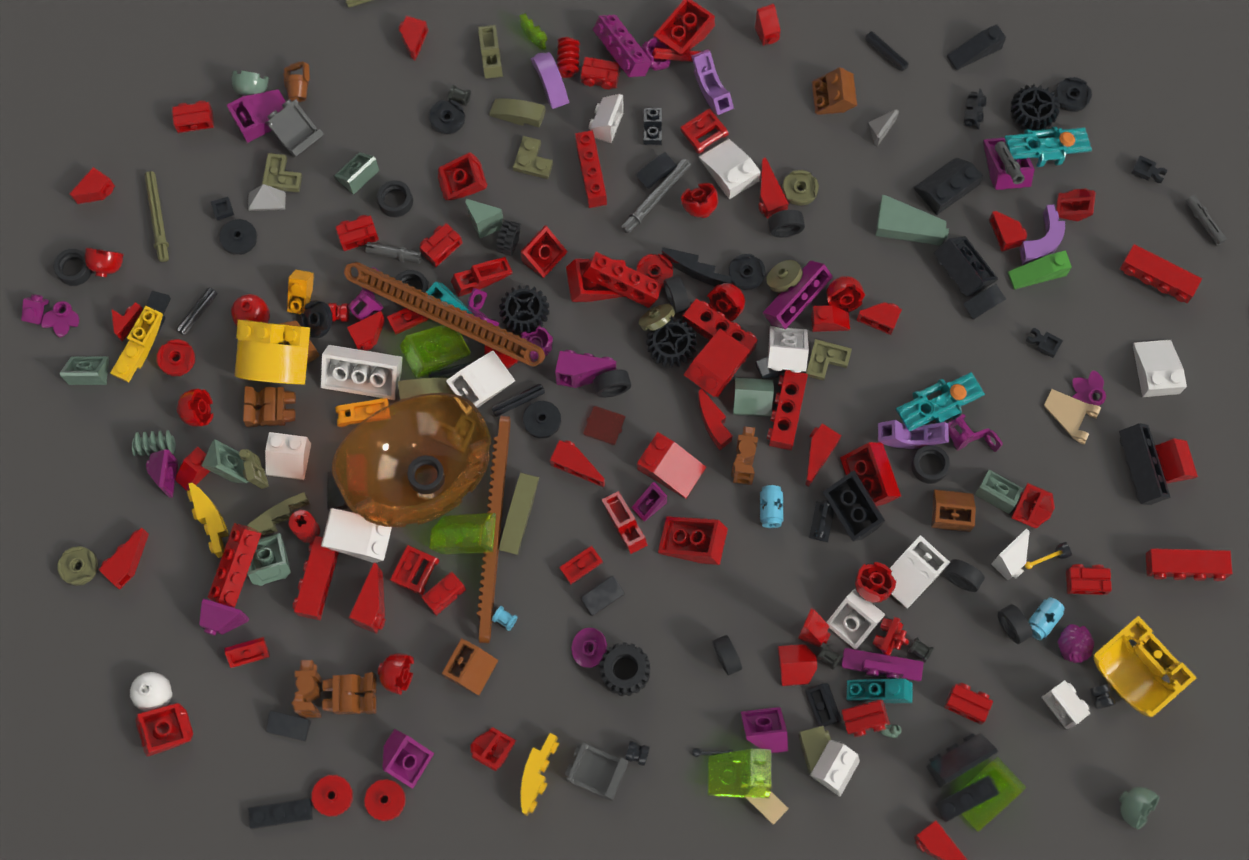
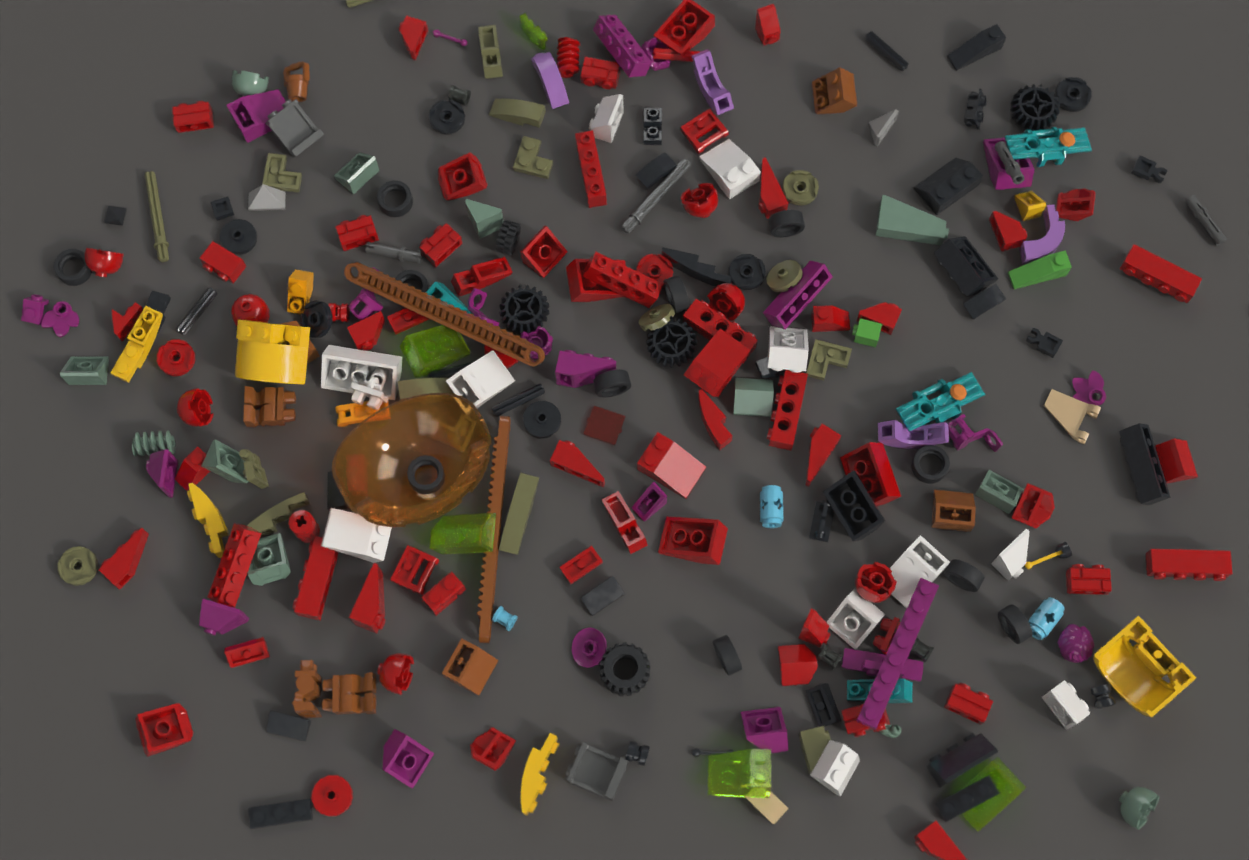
red slope [70,167,115,204] -> none
white cylinder [130,672,172,712] -> none
white slope [265,432,311,480] -> none
red plate [364,779,406,821] -> none
dark orange hips [731,426,758,485] -> none
red cylinder [827,276,865,312] -> none
white slope [1133,340,1187,397] -> none
none -> black slope [104,206,127,226]
none -> red brick [199,241,247,284]
none -> white hips [350,377,389,410]
none -> magenta hinge [433,29,467,46]
none -> bright green brick [852,318,882,348]
none -> magenta plate [857,578,939,730]
none -> yellow slope [1014,191,1046,221]

